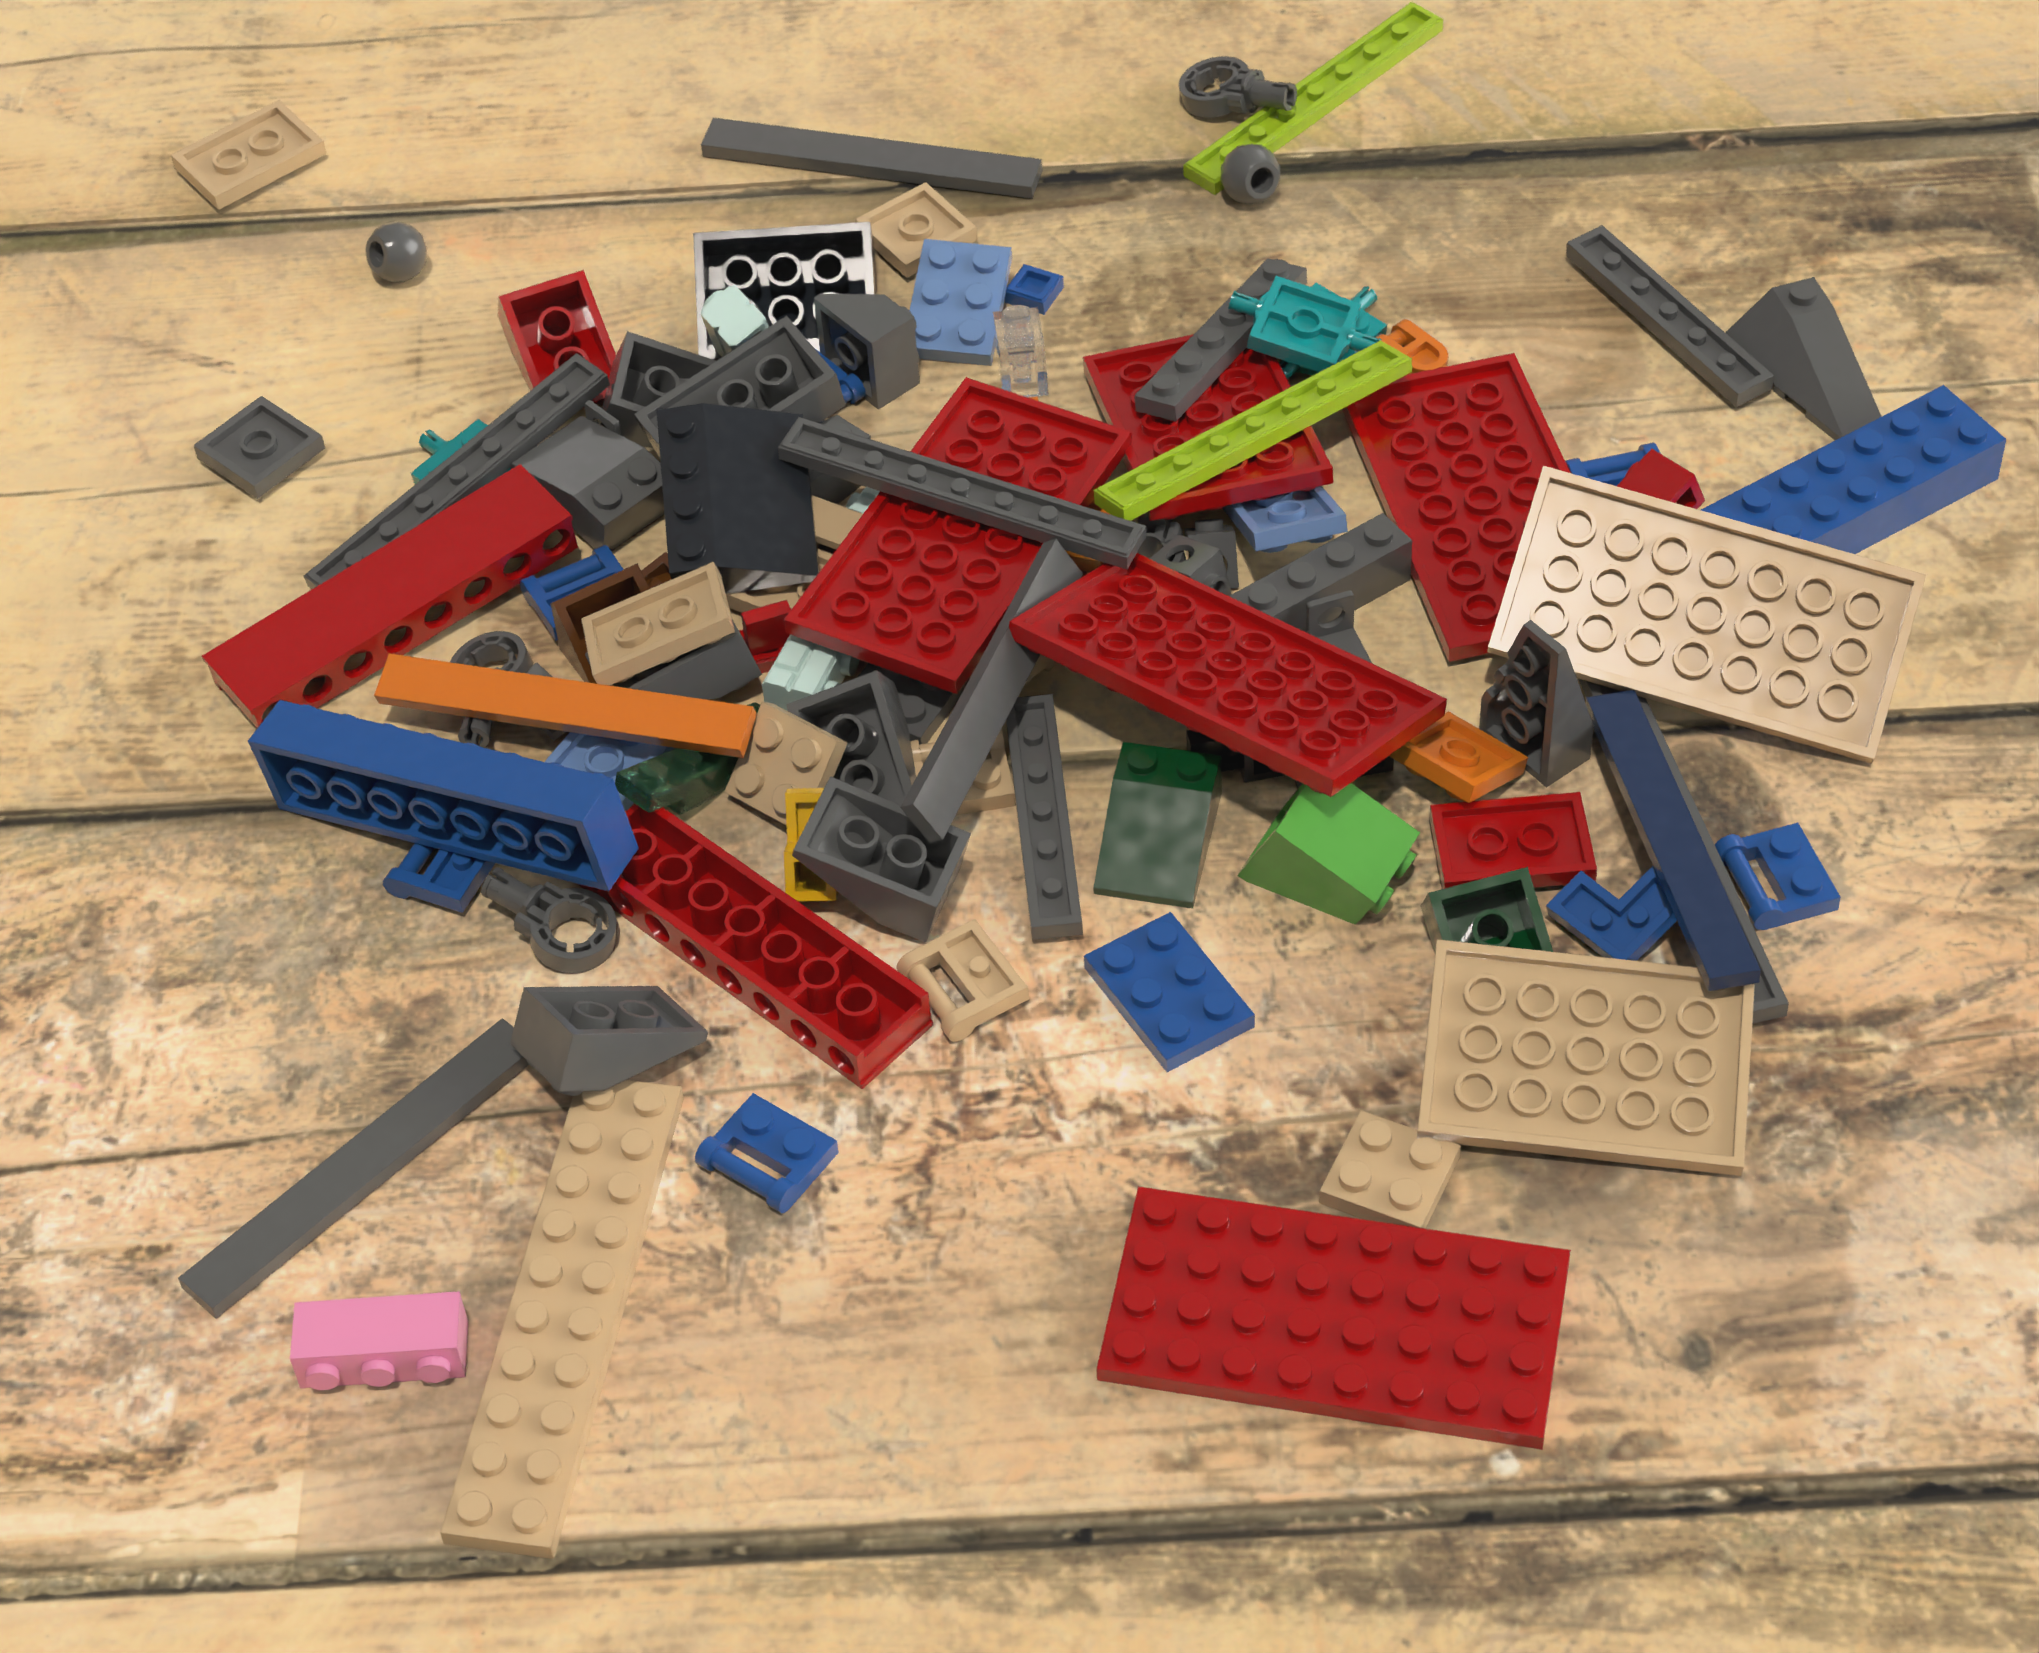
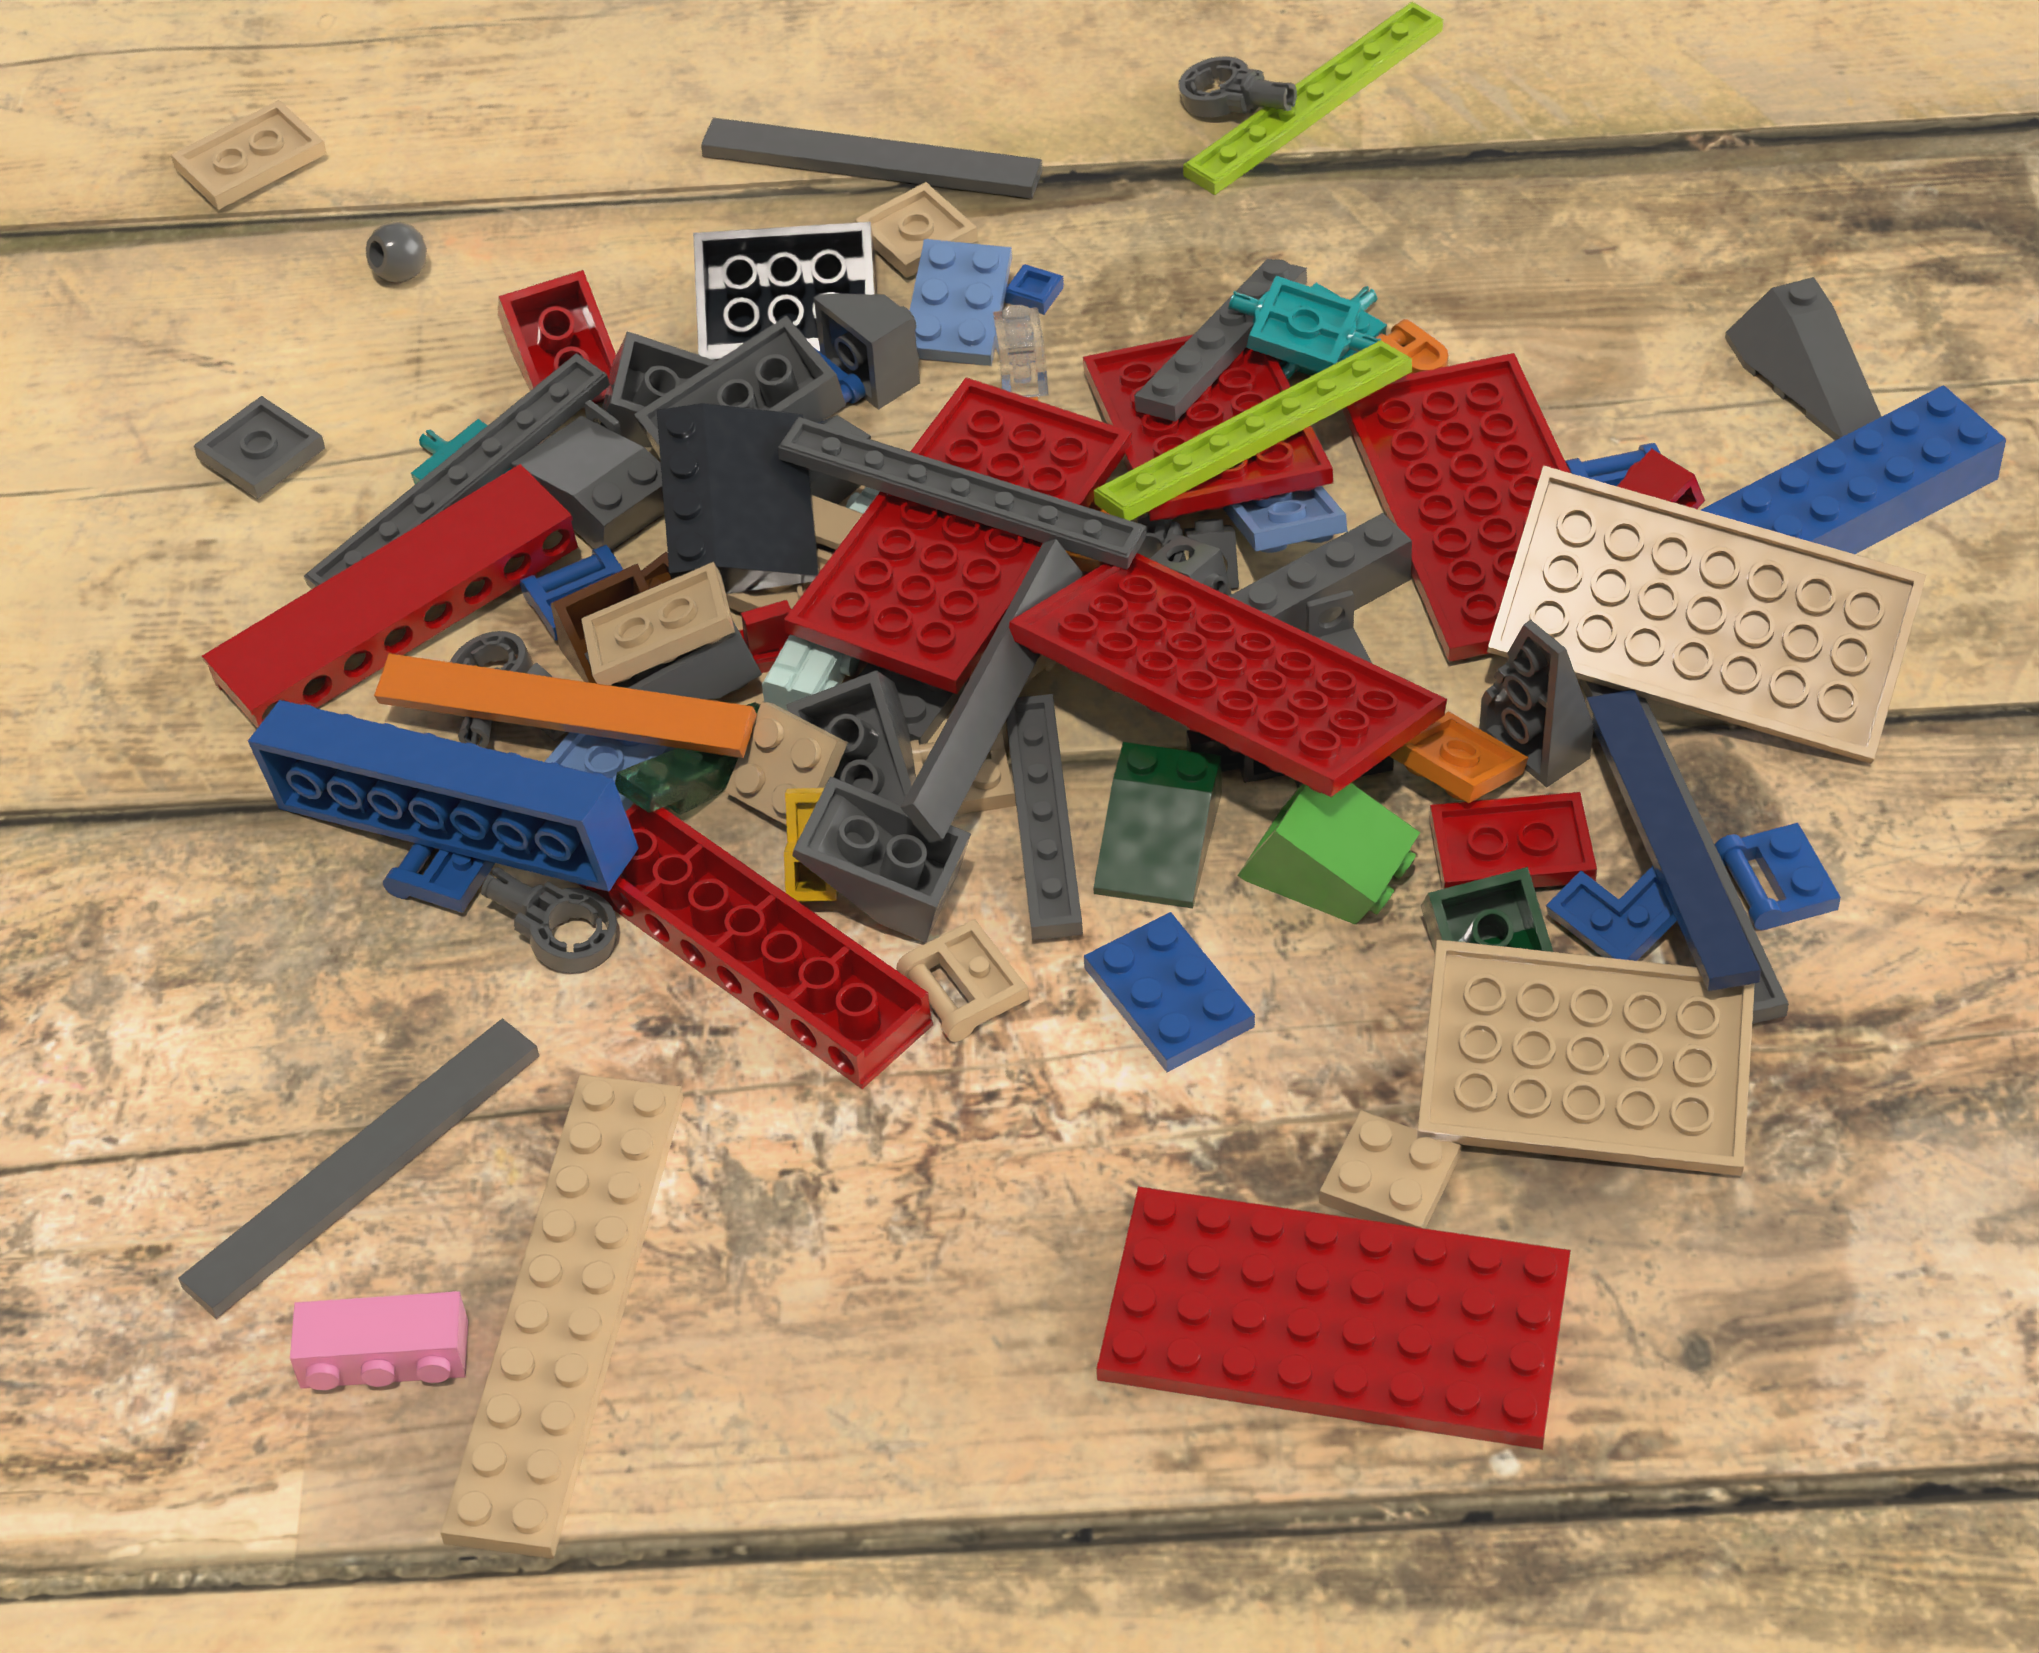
dark grey slope [510,986,708,1096] -> none
blue plate [695,1093,839,1213] -> none
light aqua brick [700,285,769,357] -> none
dark grey piece [1221,144,1280,204] -> none
dark grey plate [1566,225,1774,407] -> none

